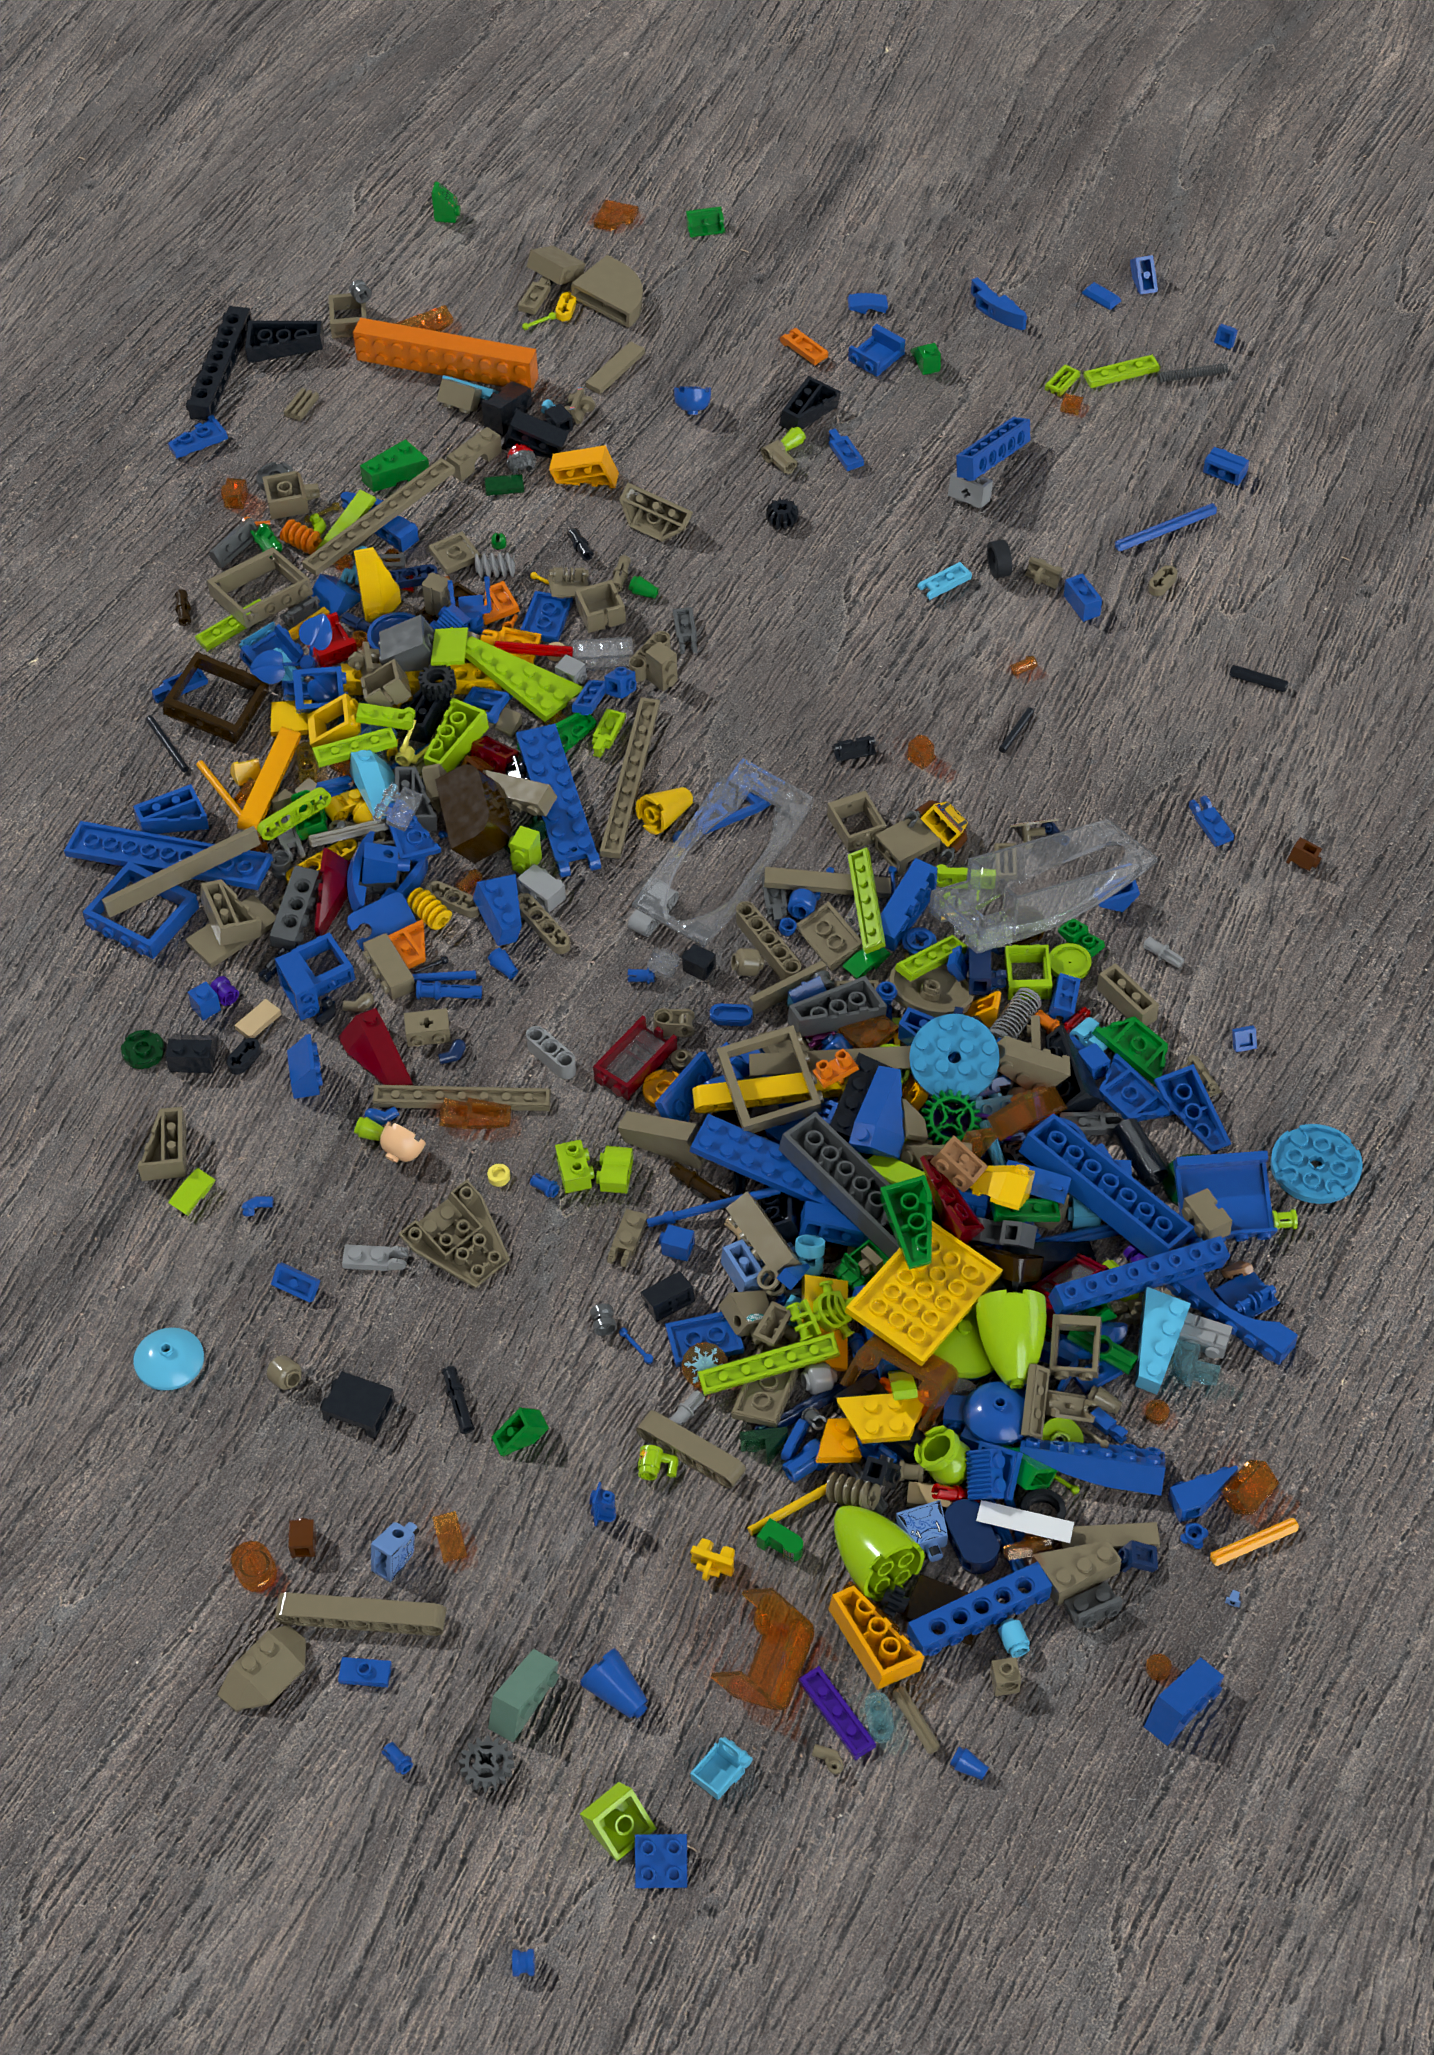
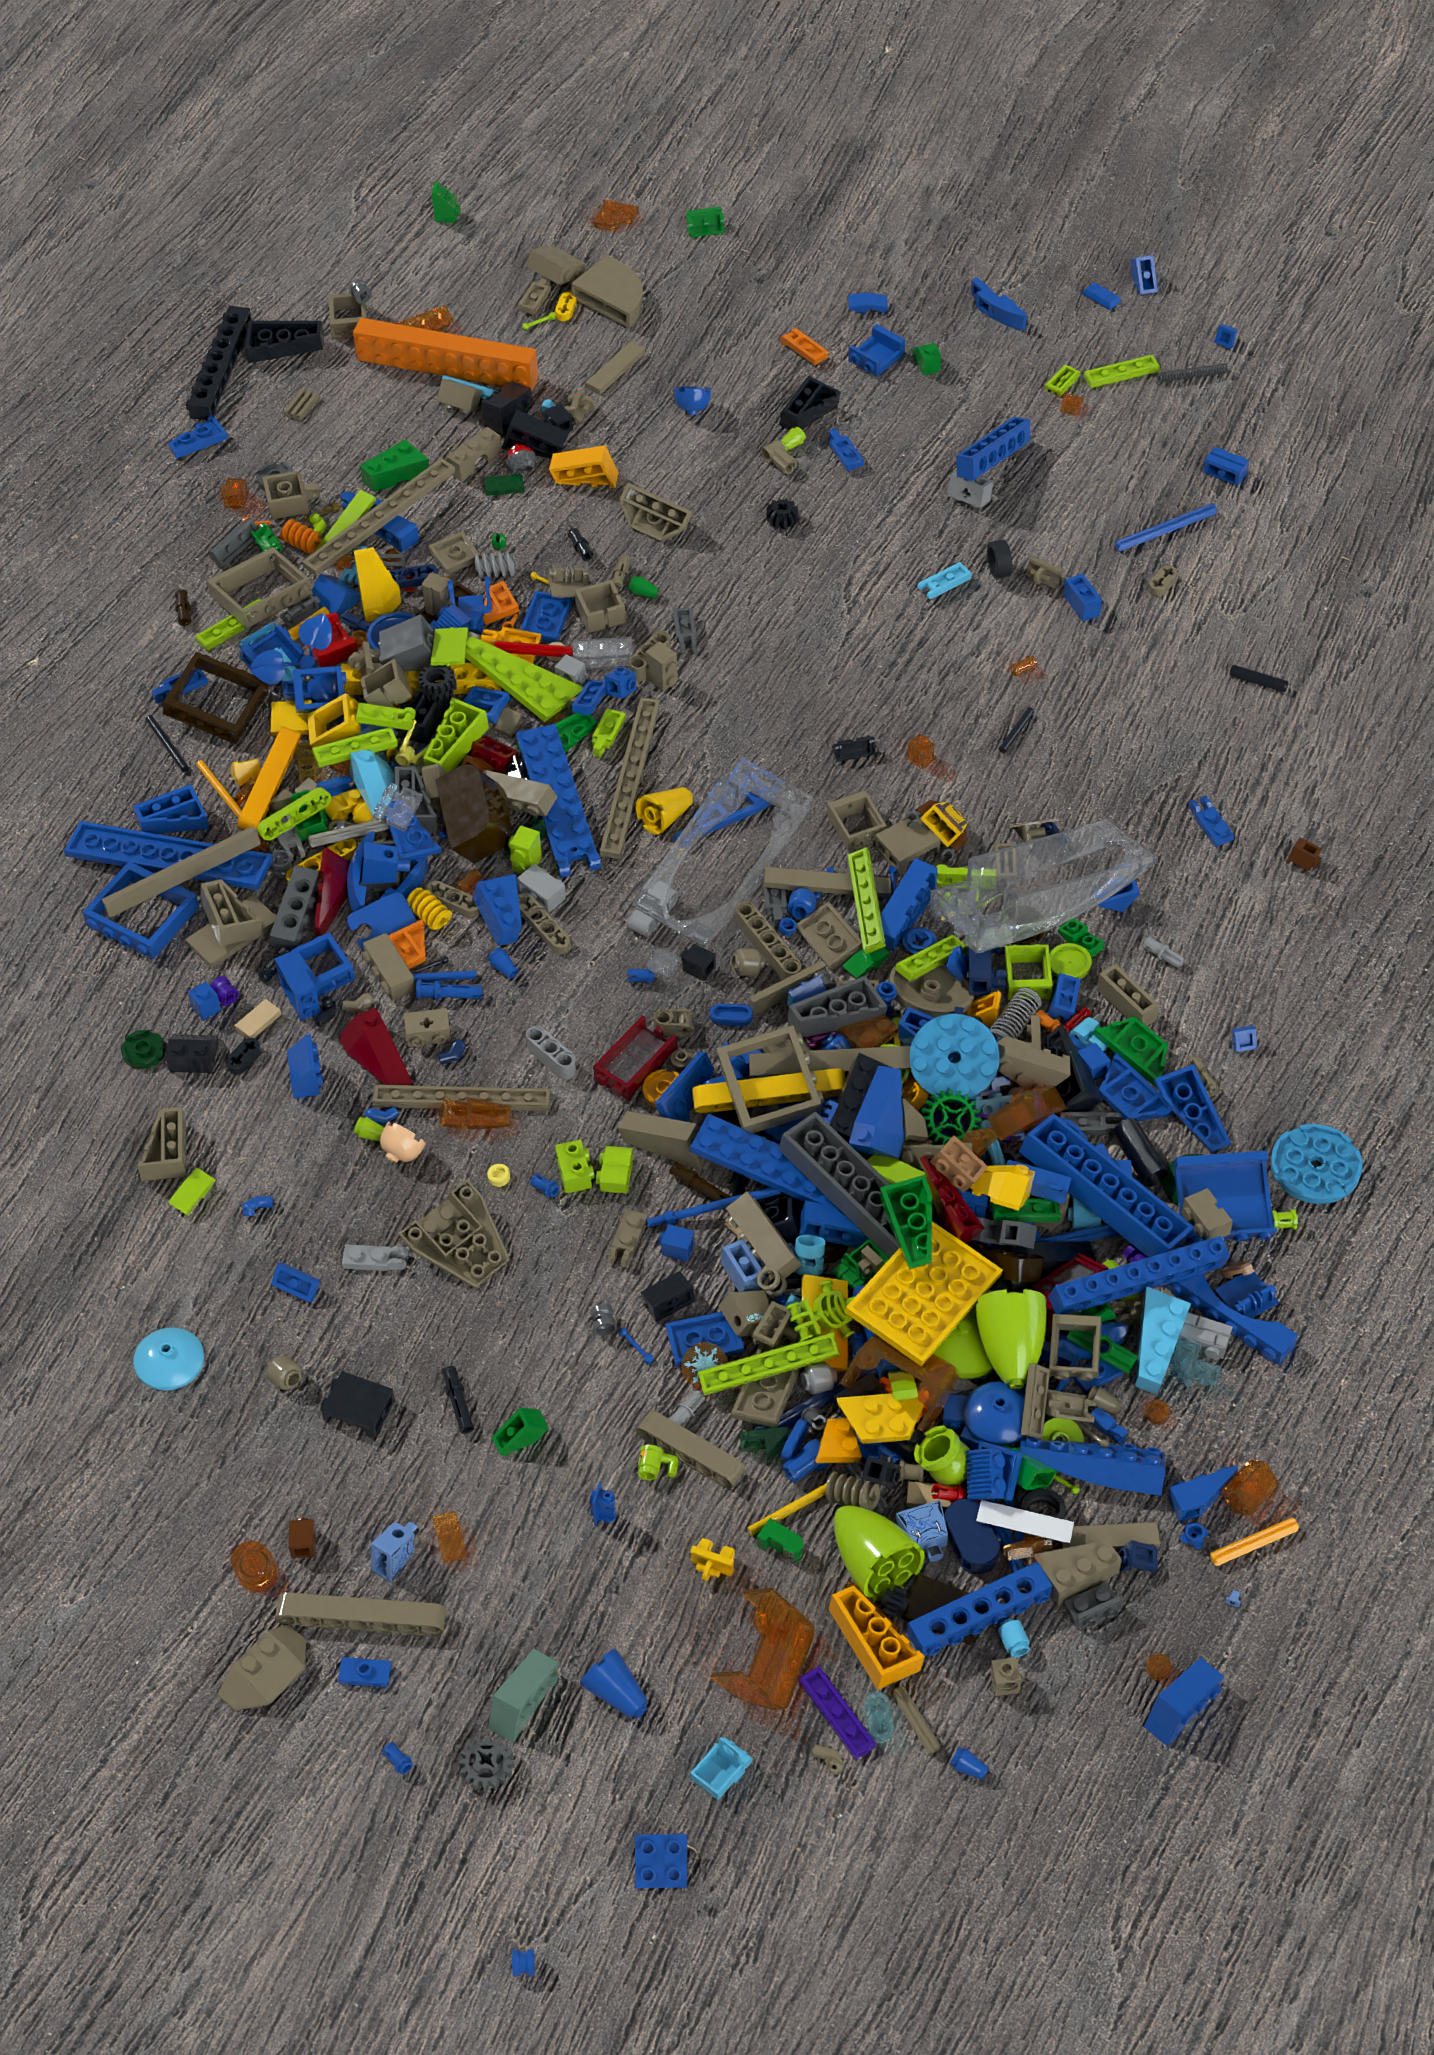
lime slope [580,1782,657,1861] -> none
blue piece [777,1264,811,1291] -> none
orange hips [813,1049,859,1088] -> none

